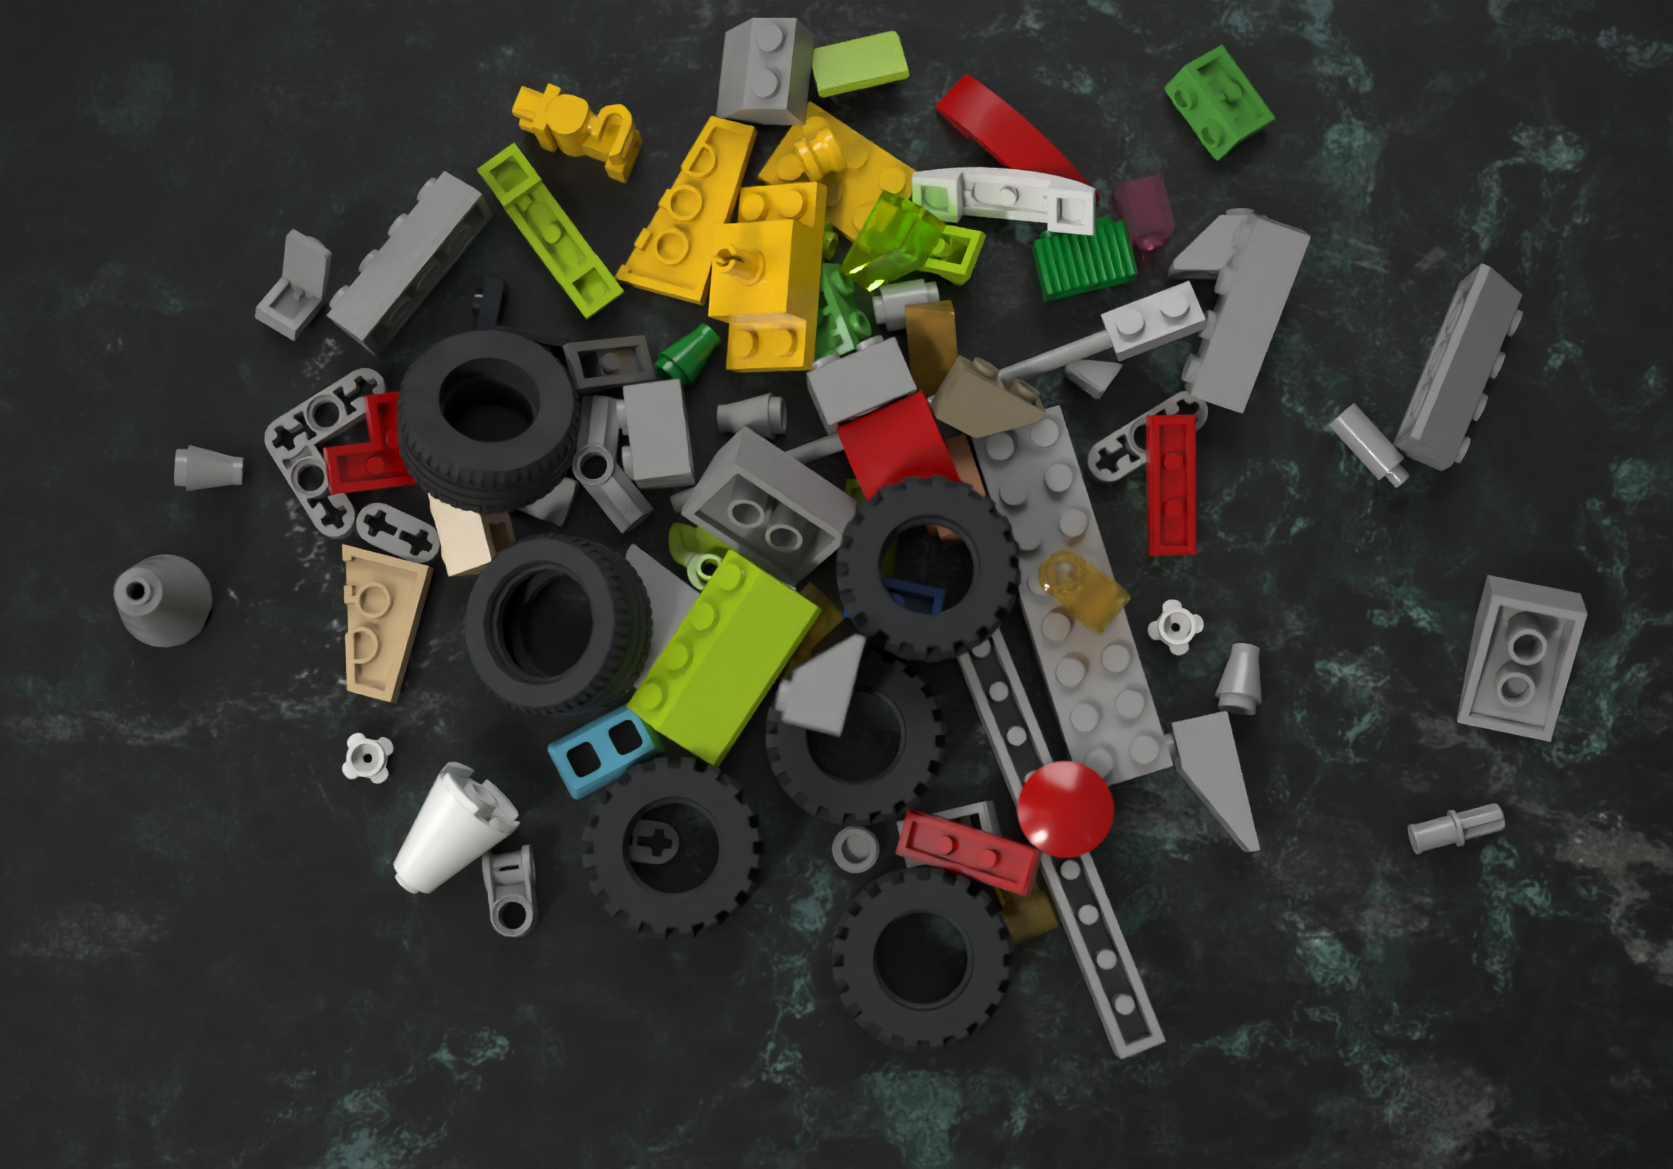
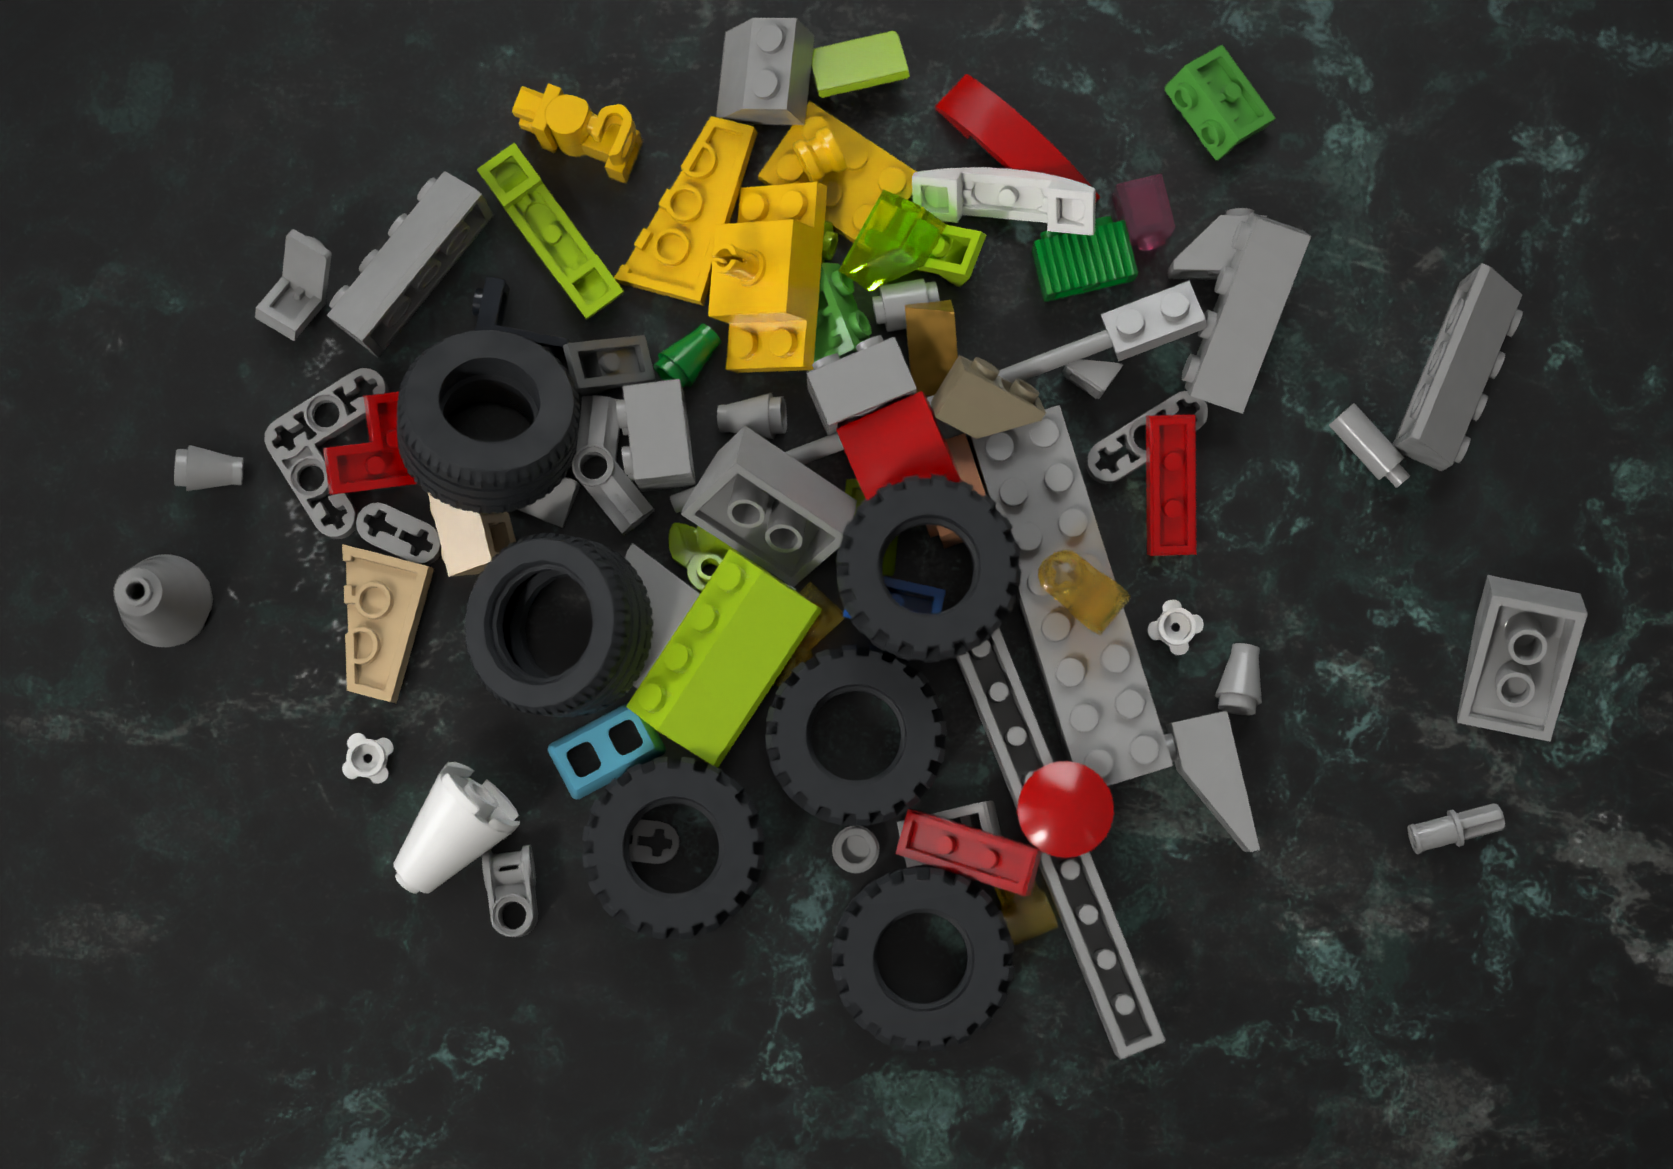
light grey slope [776,635,865,737] -> none

